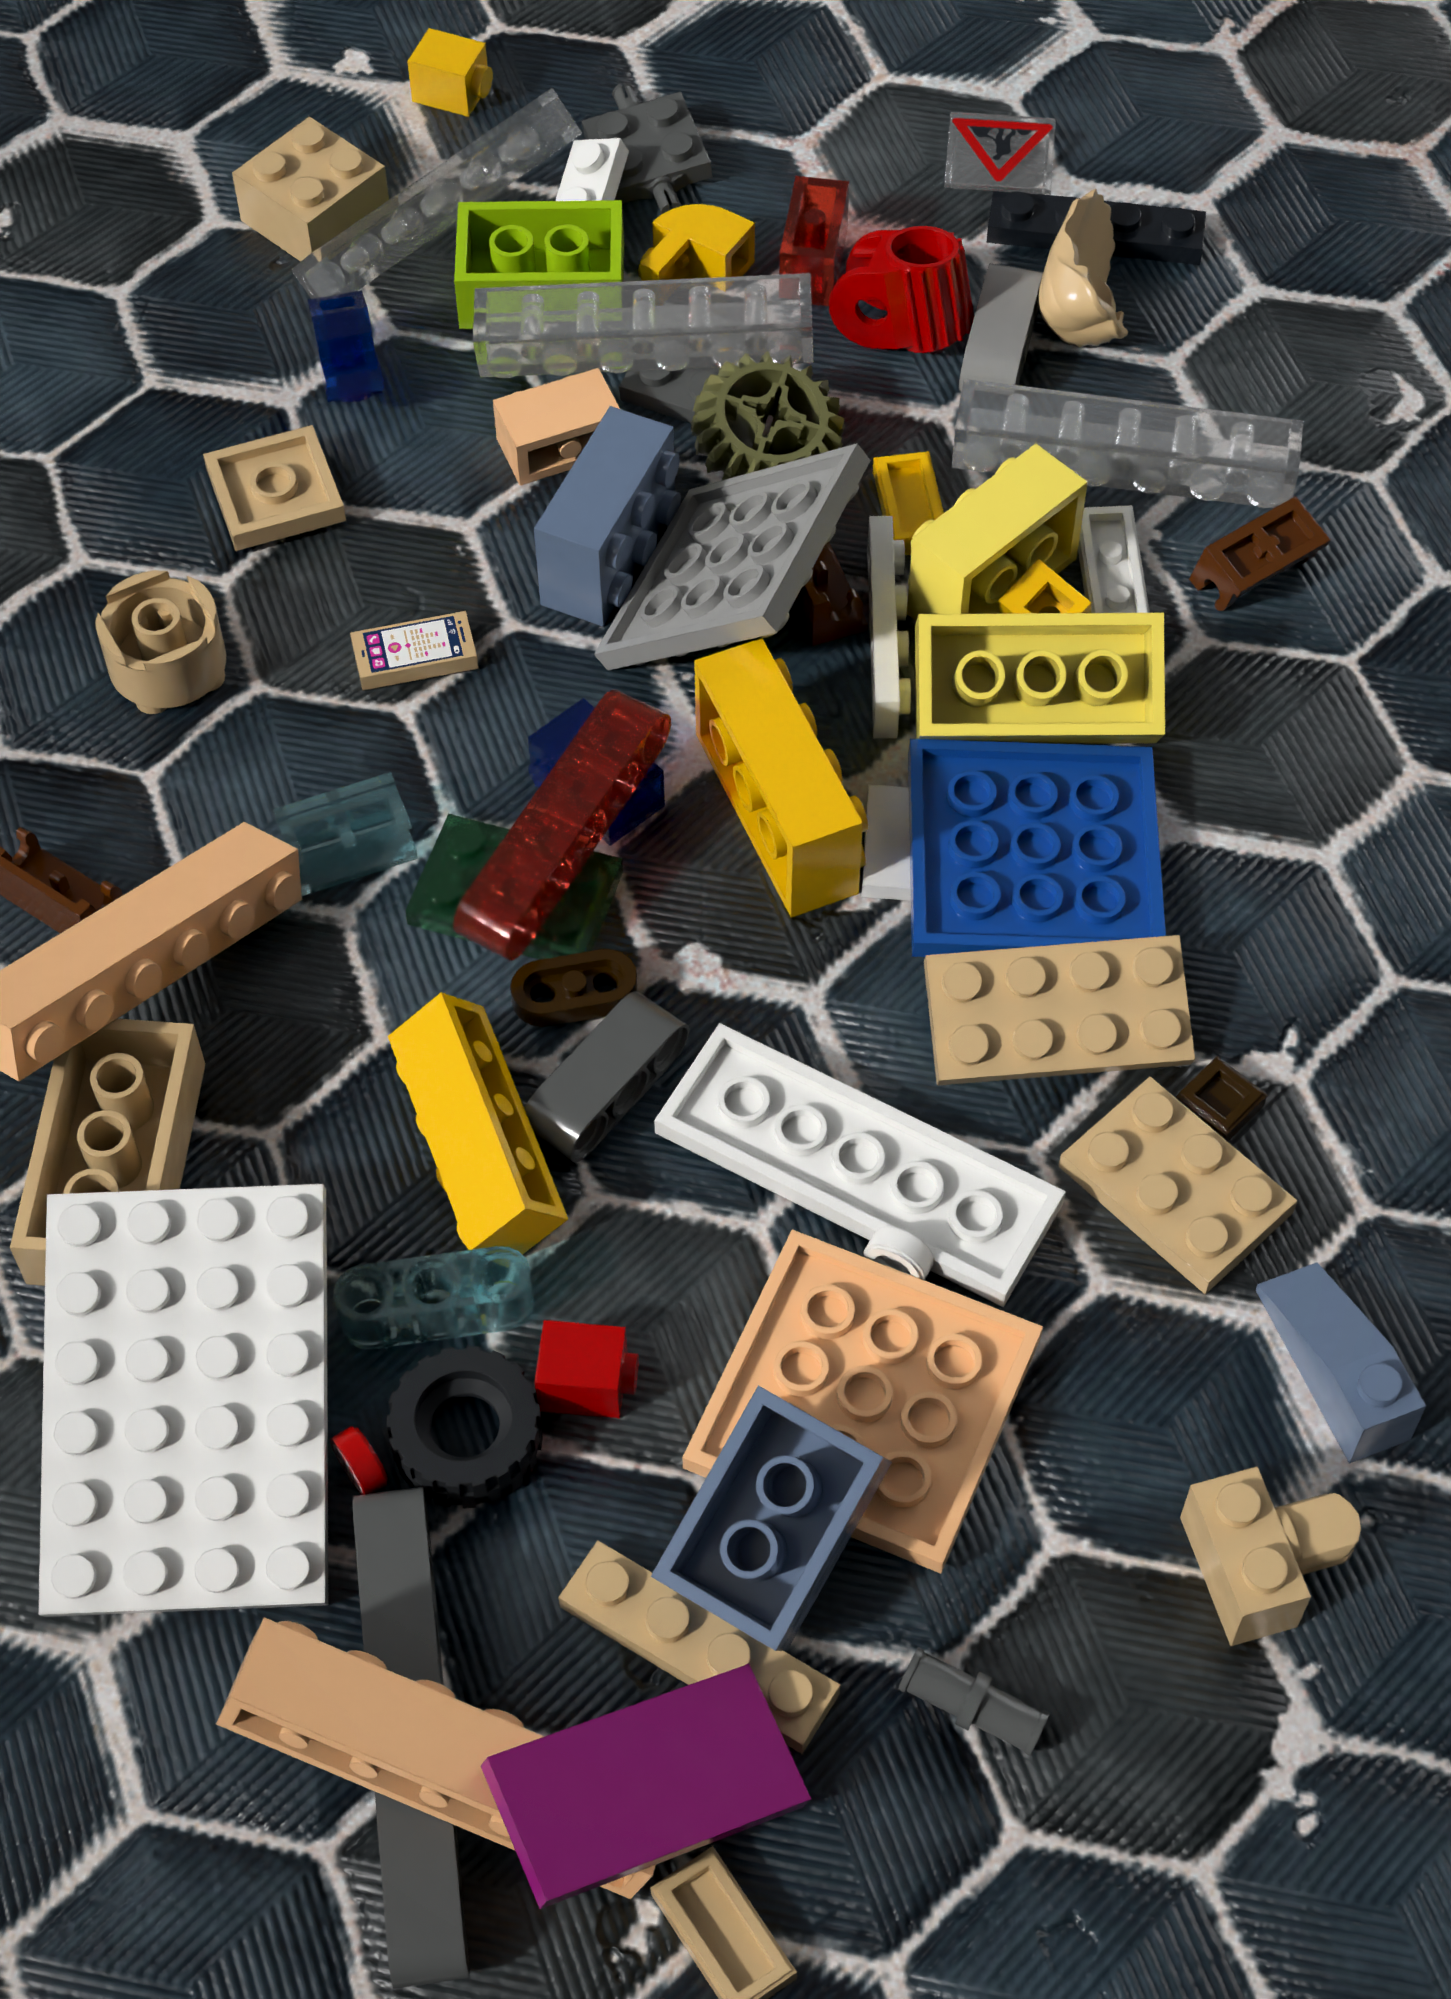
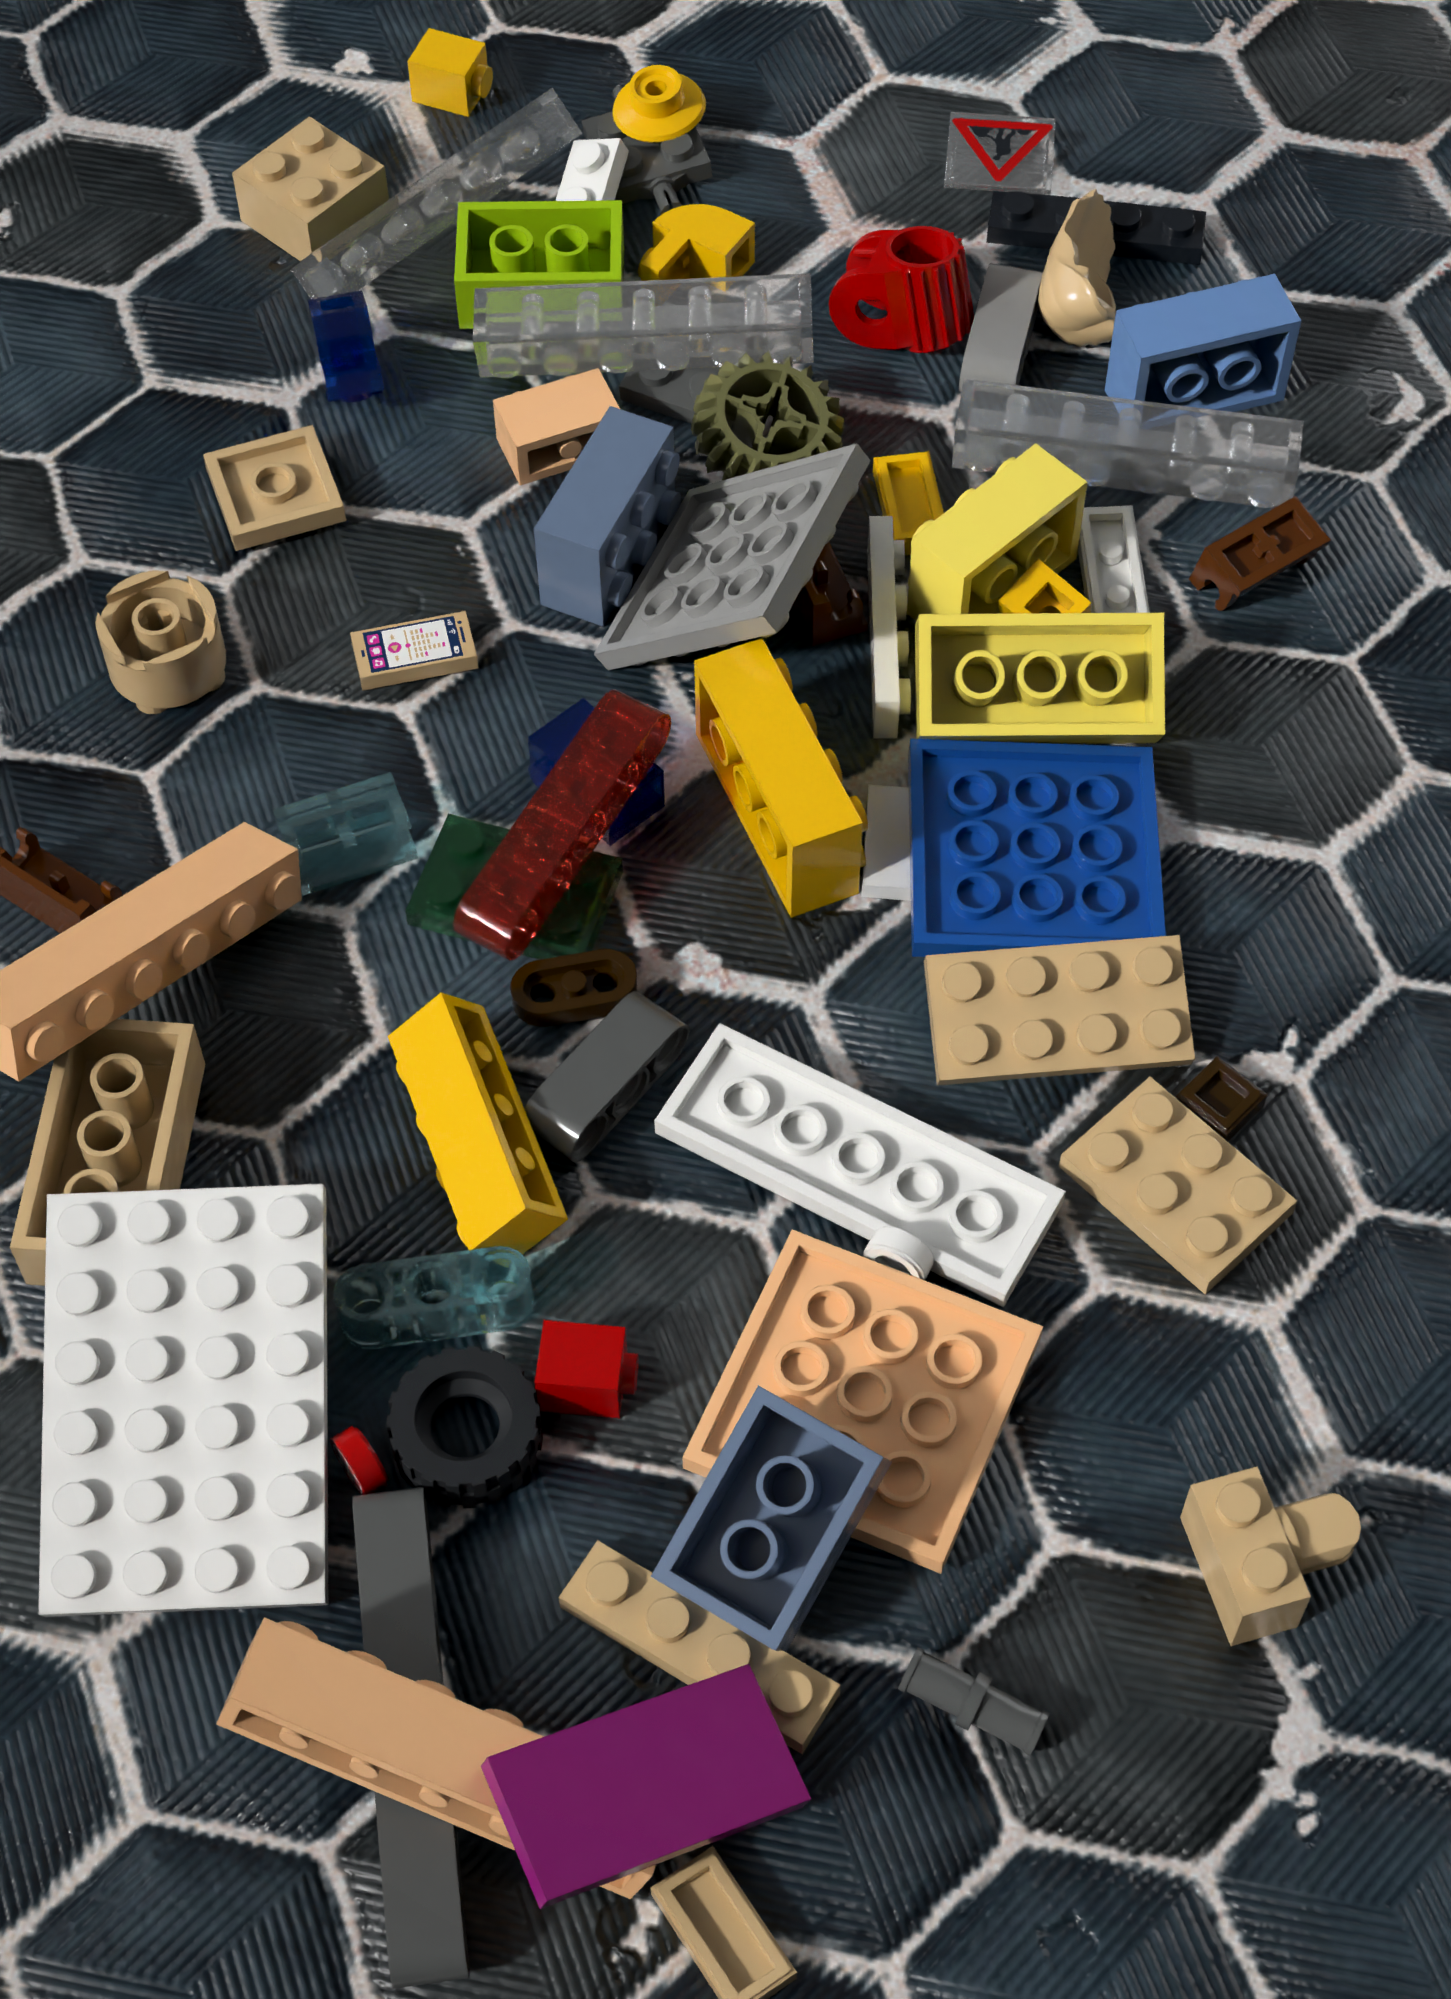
clear red brick [779,176,850,306] -> none
sand blue slope [1256,1262,1426,1464] -> none
none -> yellow piece [612,65,706,142]
none -> medium blue brick [1105,274,1301,437]

